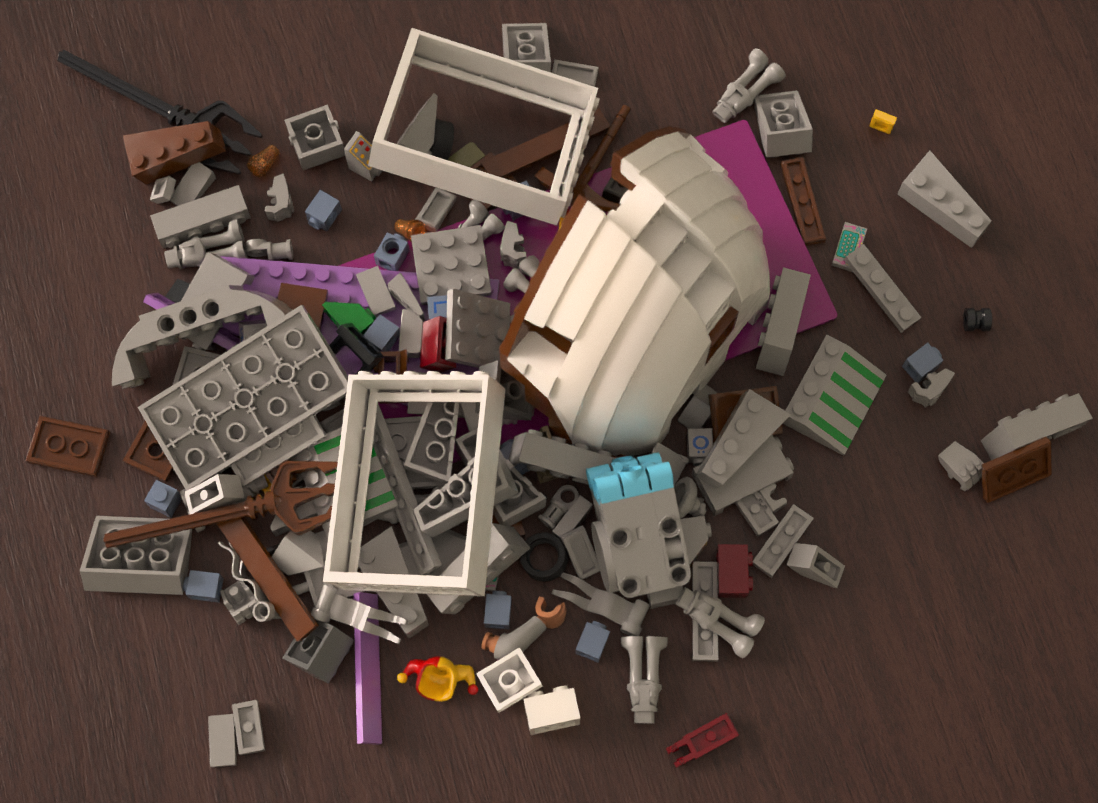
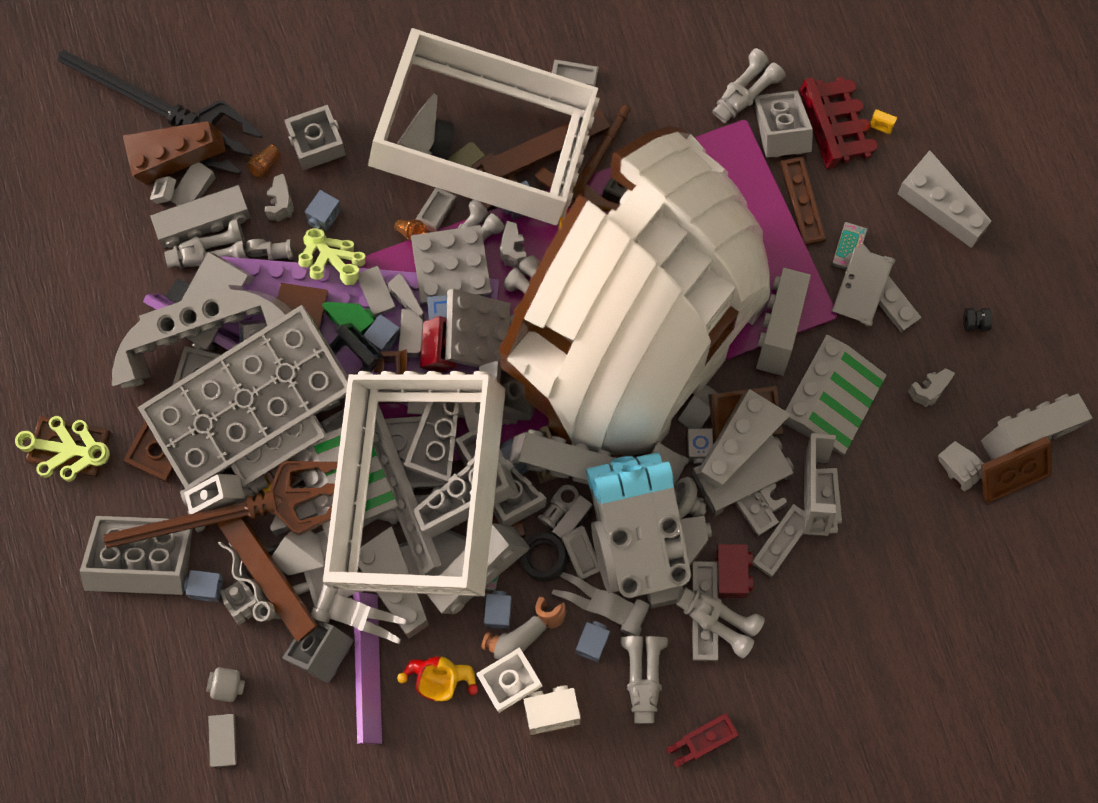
sand blue brick [144,480,182,518] -> none
light grey plate [232,700,266,756] -> none
light grey slope [344,131,383,182] -> none
sand blue brick [374,232,409,271] -> none
light grey slope [502,23,551,73] -> none
light grey slope [787,543,845,588] -> none
sand blue brick [902,343,943,383] -> none
none -> yellowish green plant [15,416,110,482]
none -> light grey head [206,667,245,702]
none -> yellowish green plant [299,228,365,285]
none -> dark red fence [799,77,878,169]
none -> light grey panel [804,432,836,536]
none -> light grey hinge [816,468,842,534]
none -> light grey door [832,247,895,326]

